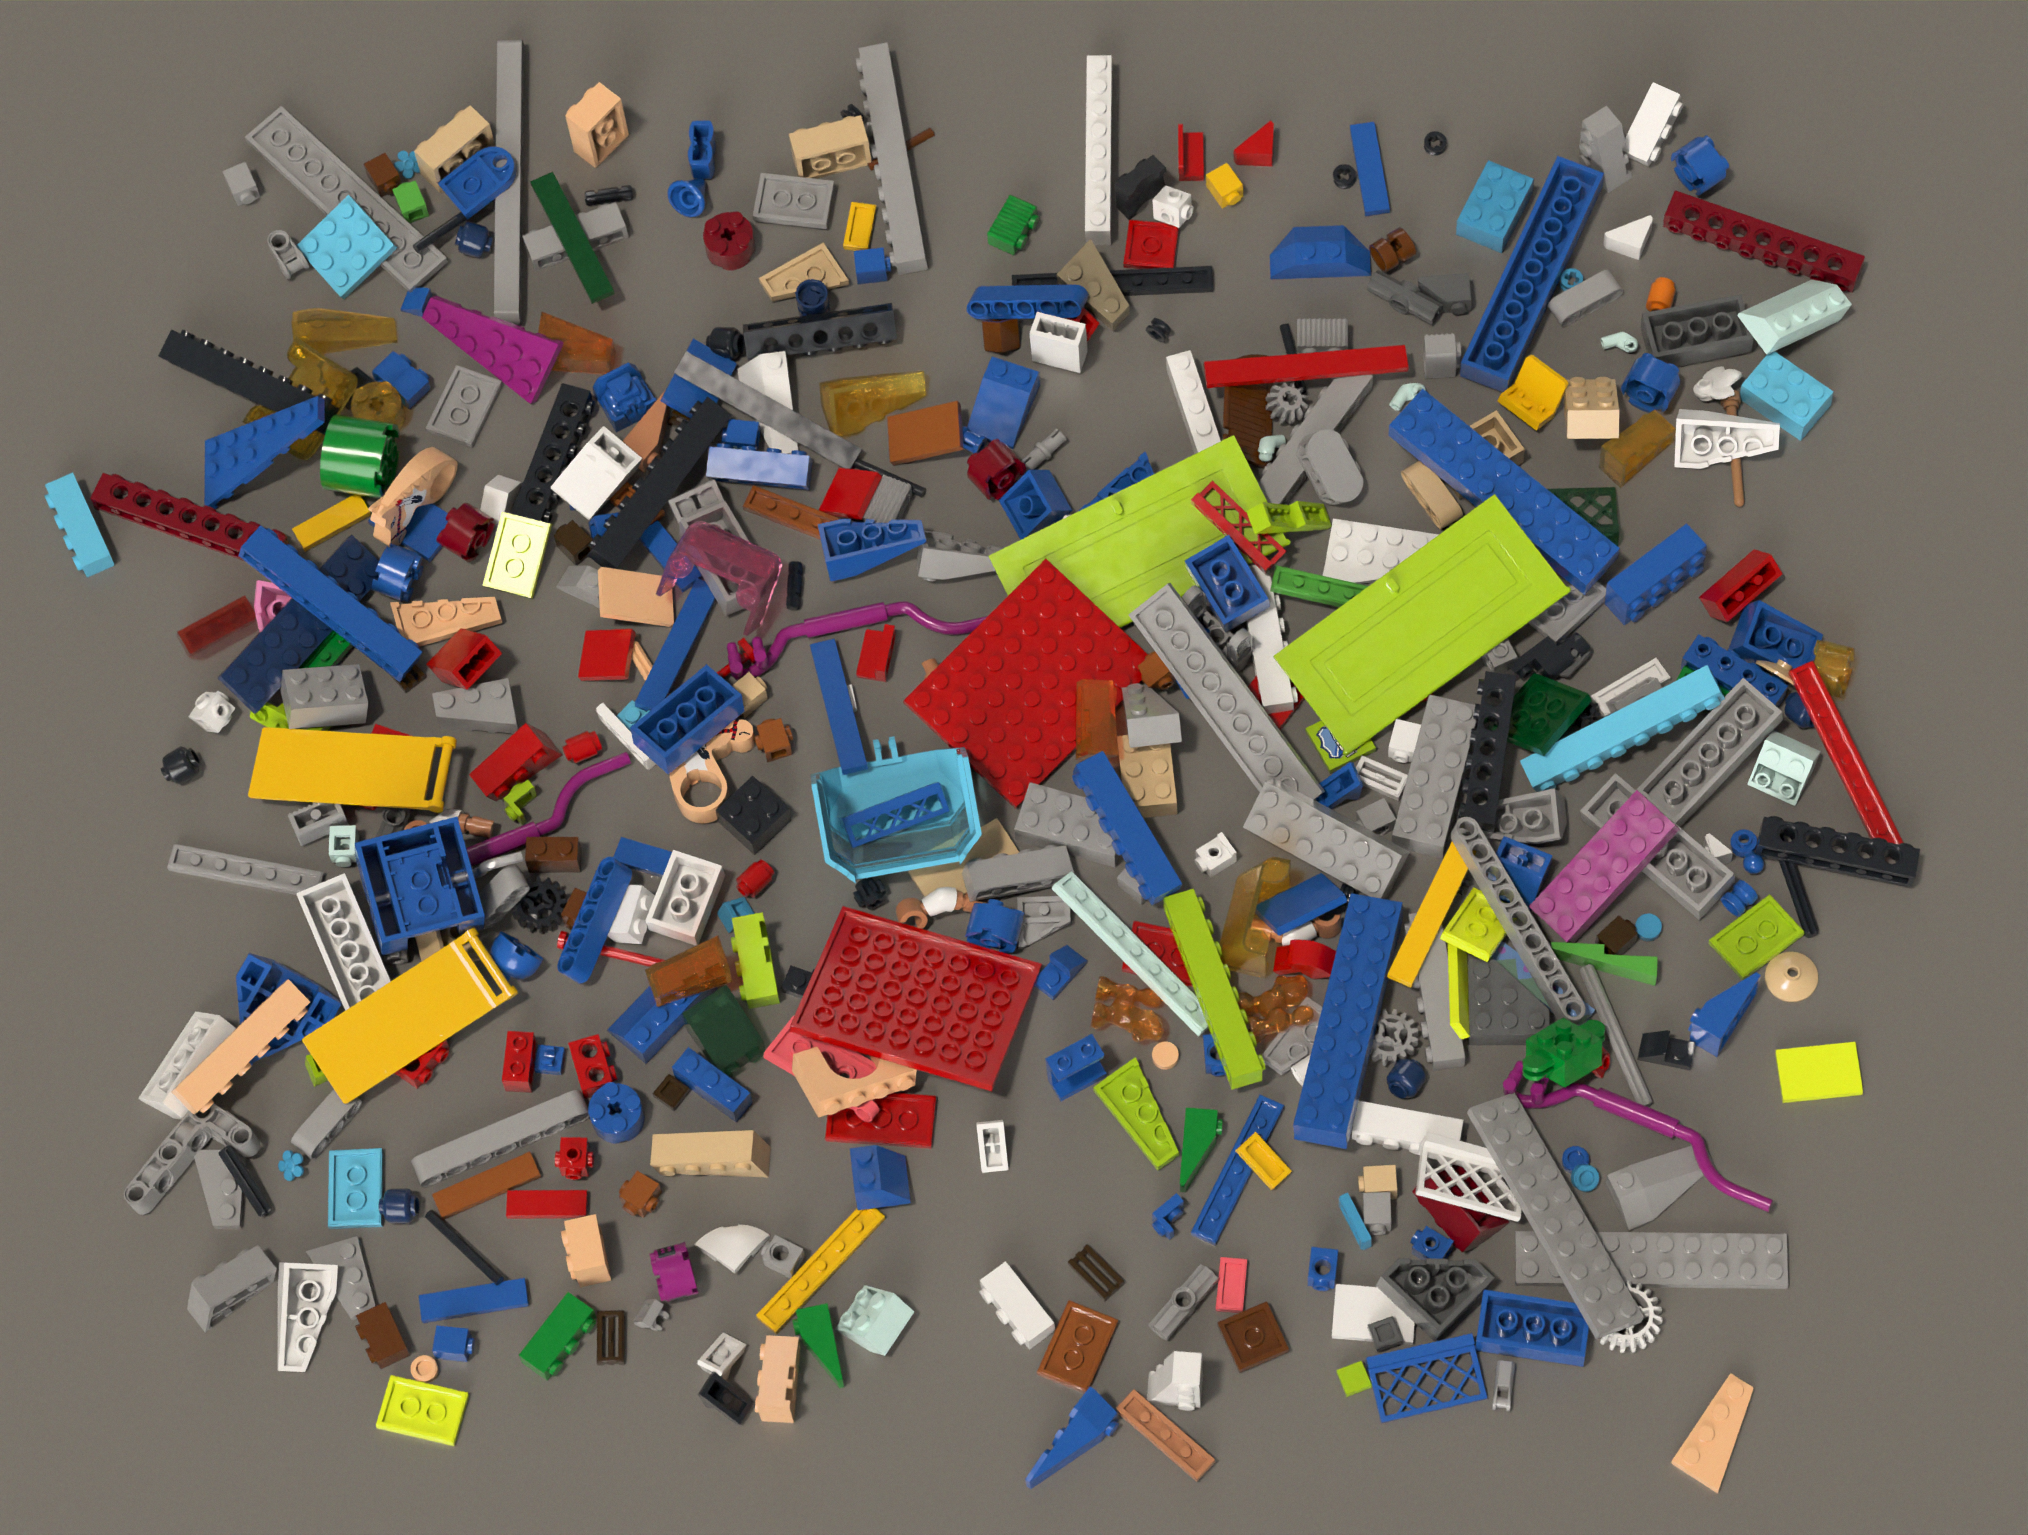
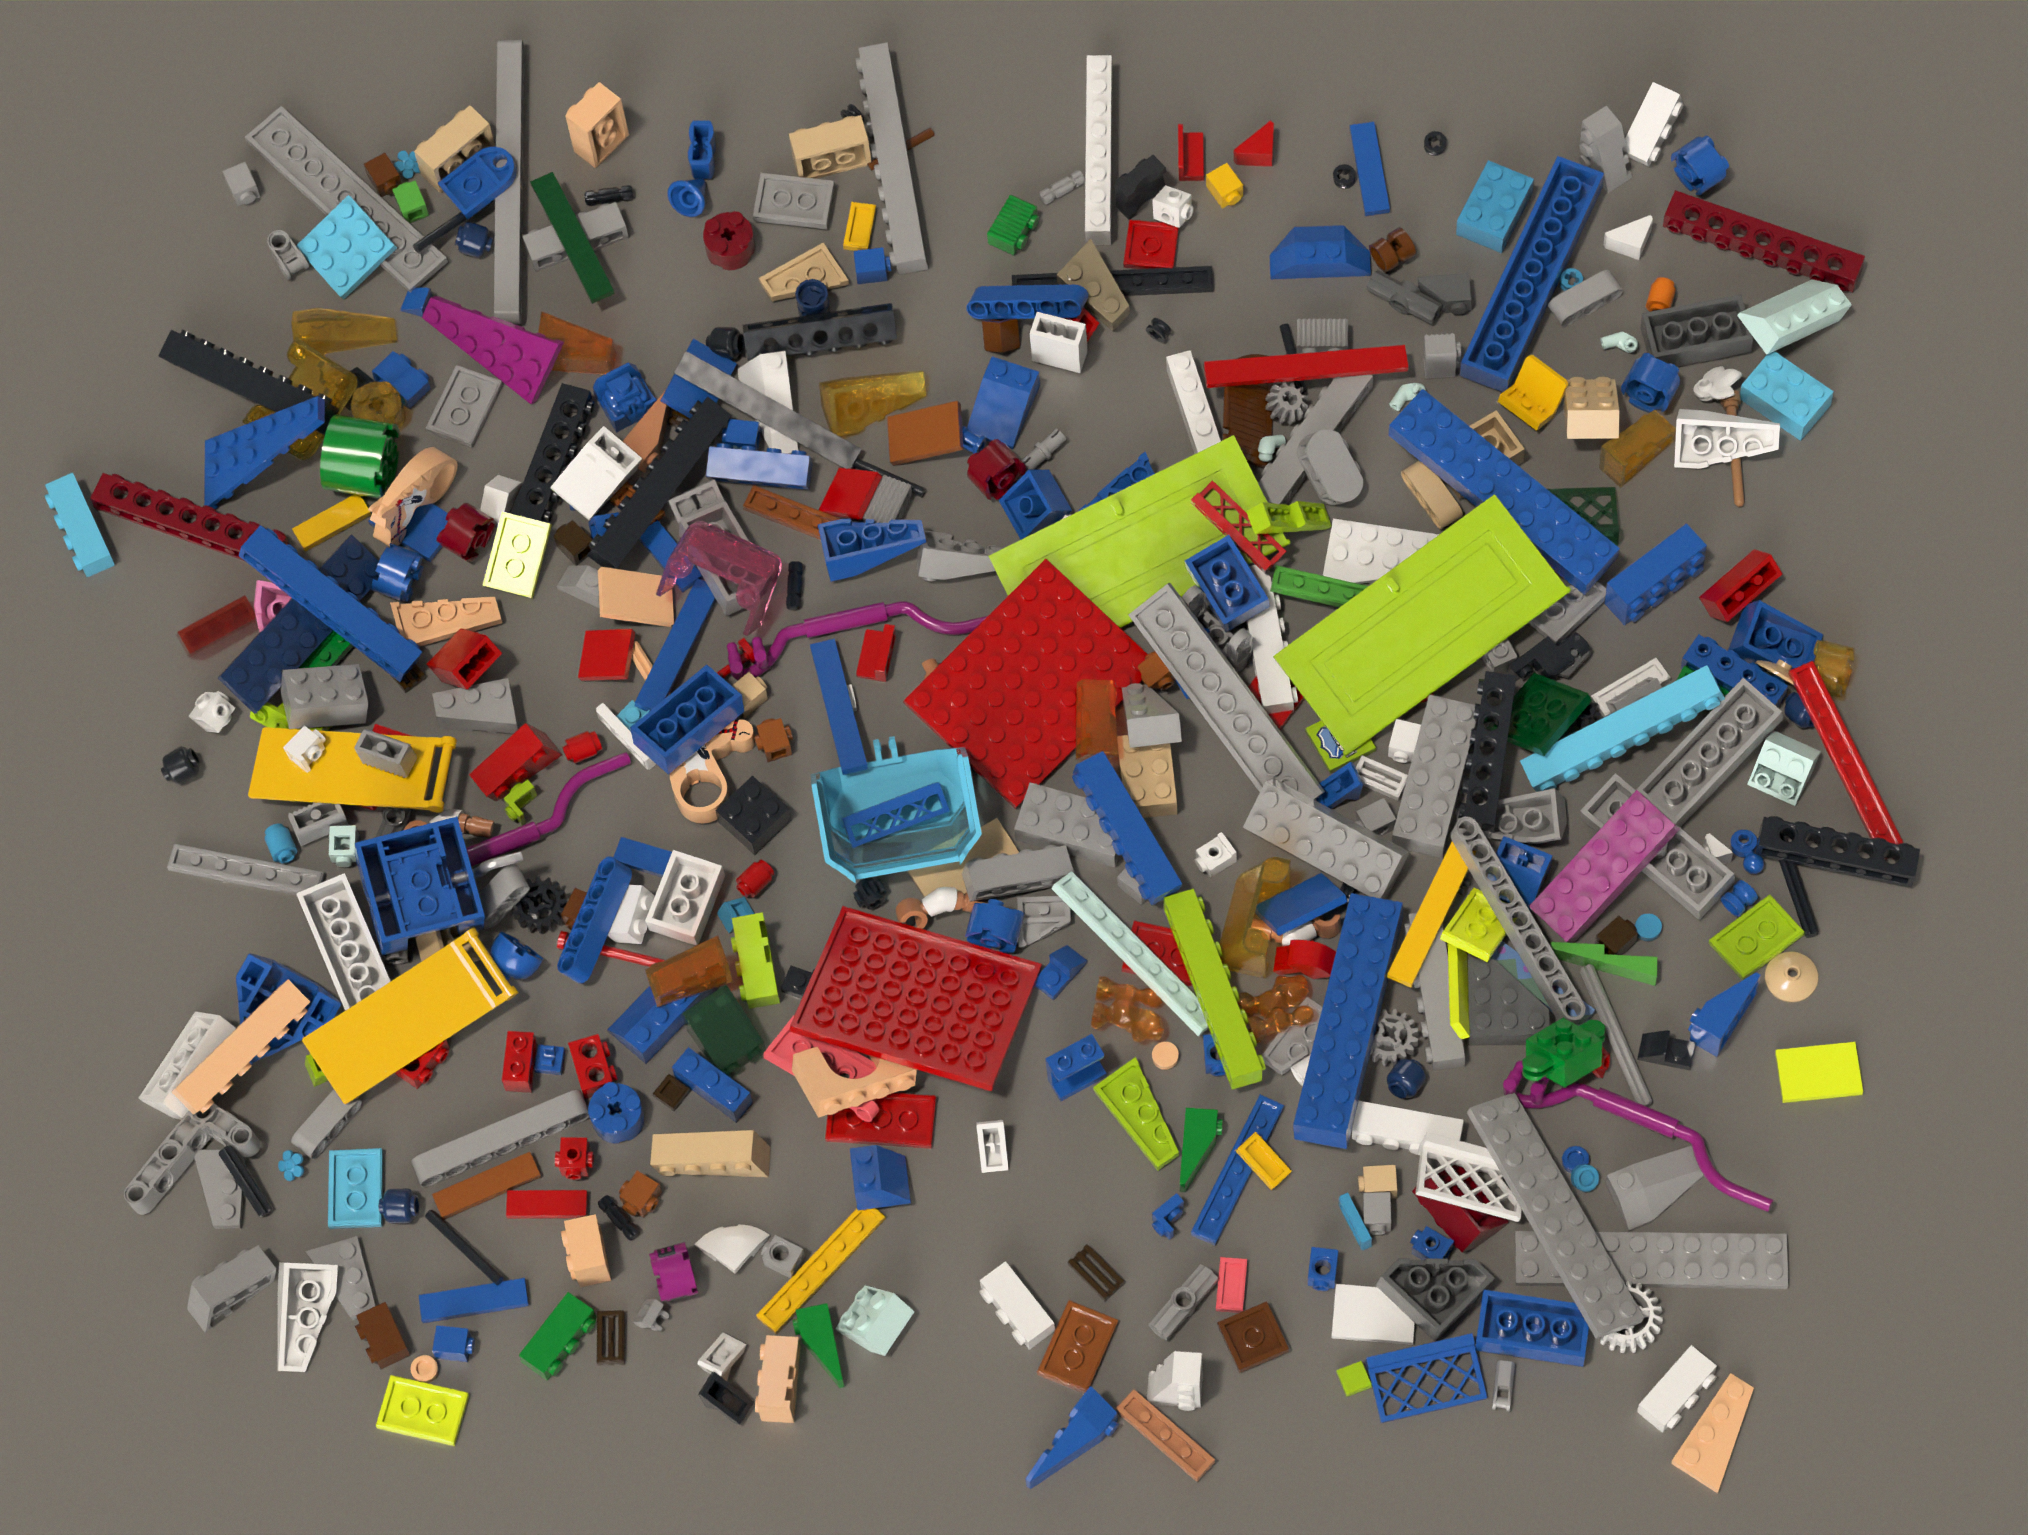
reddish brown brick [525,837,582,873] -> none
dark grey tile [1367,1316,1402,1352] -> none
none -> dark azure brick [264,823,297,864]
none -> white brick [283,726,326,773]
none -> light grey brick [354,729,417,778]
none -> black axle [598,1195,640,1241]
none -> light grey axle [1039,170,1085,204]
none -> white brick [1637,1345,1717,1433]

